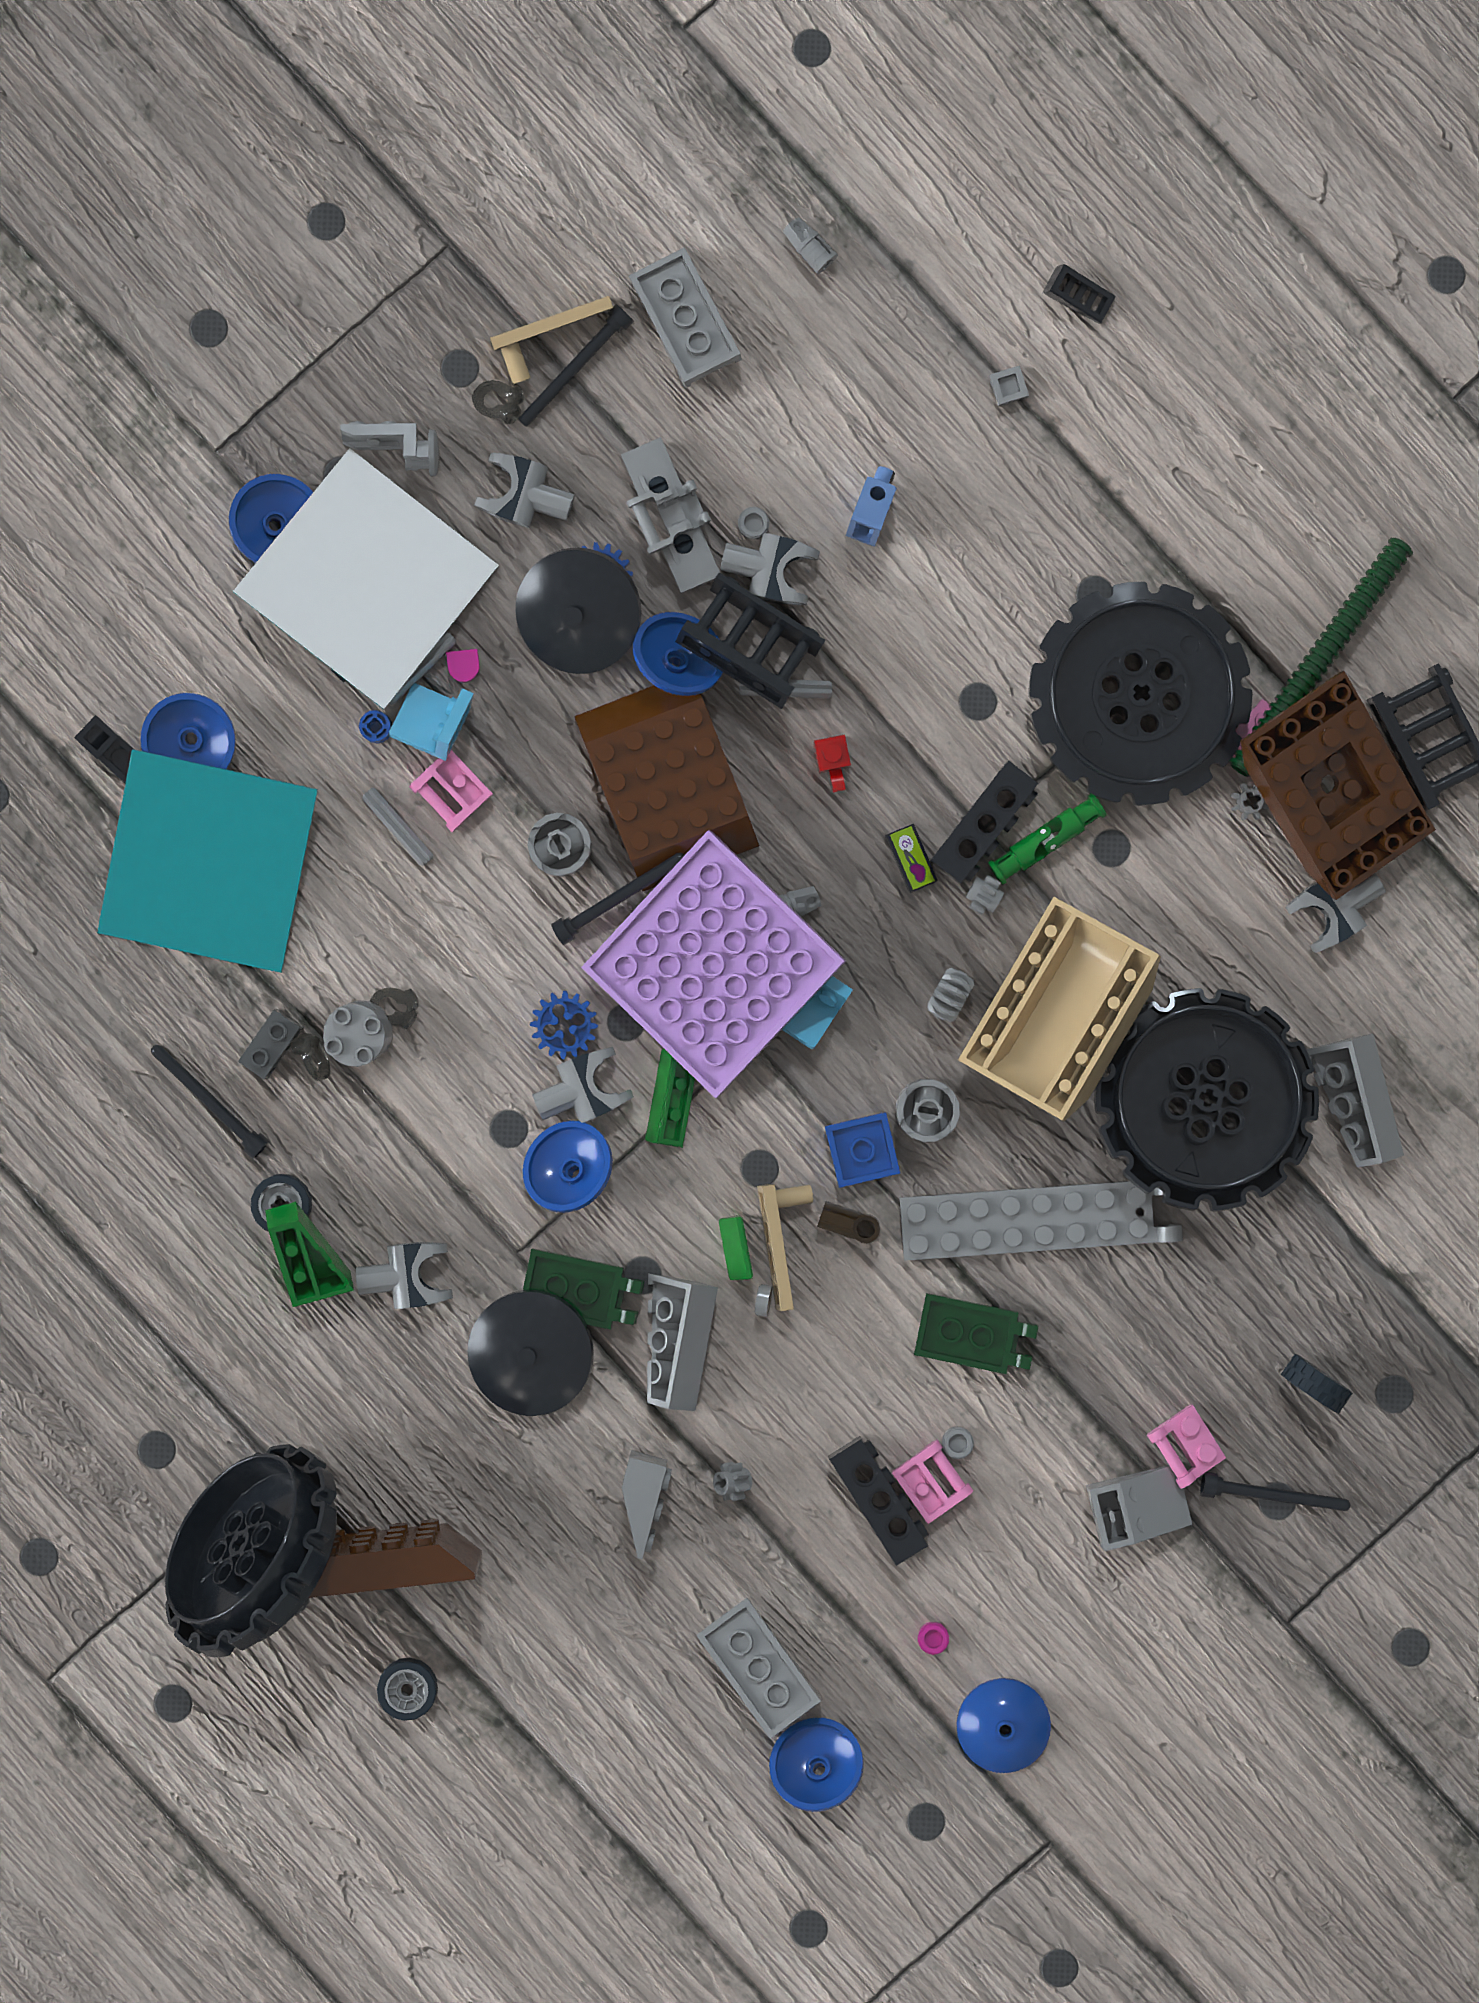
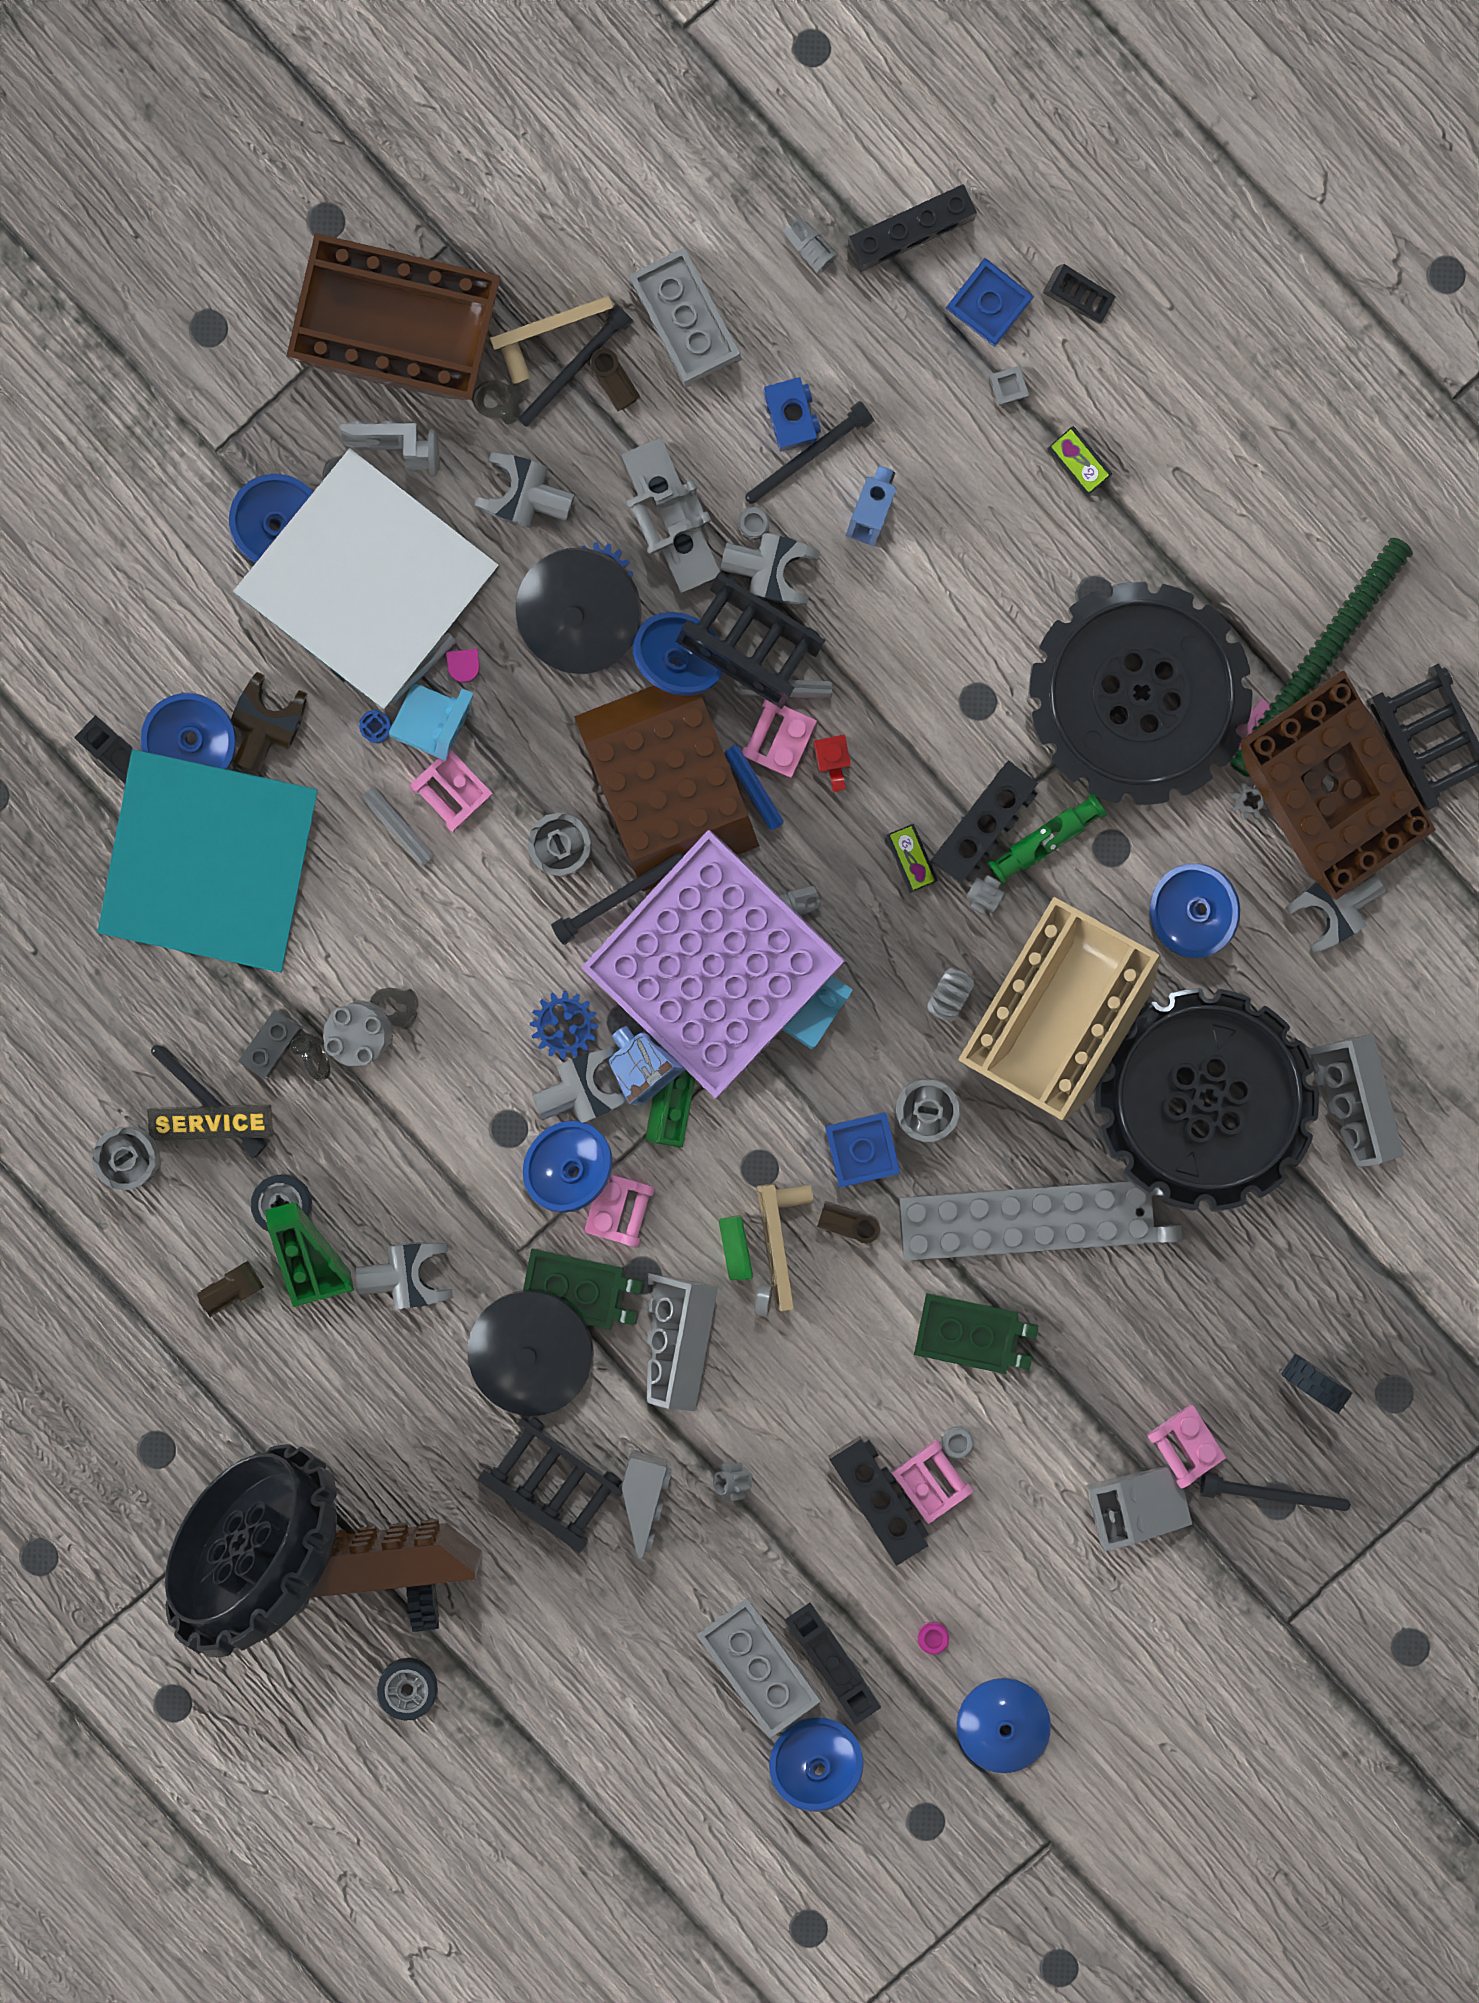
none -> light grey brick [92,1126,161,1190]
none -> clear smoke tile [147,1104,273,1140]
none -> dark brown piece [196,1261,264,1317]
none -> dark brown connector [231,672,308,773]
none -> reddish brown slope [286,233,500,400]
none -> black wheel [406,1584,439,1632]
none -> black fence [477,1415,623,1553]
none -> bright pink plate [584,1174,655,1247]
none -> dark brown piece [590,348,641,412]
none -> medium blue torso [609,1026,686,1106]
none -> blue axle [724,745,784,830]
none -> bright pink plate [742,699,817,778]
none -> black piece [745,401,875,504]
none -> blue brick [763,377,821,452]
none -> black slope [784,1602,882,1725]
none -> black brick [848,184,977,272]
none -> blue plate [945,258,1034,348]
none -> slope [1047,426,1113,497]
none -> blue dish [1150,863,1240,958]

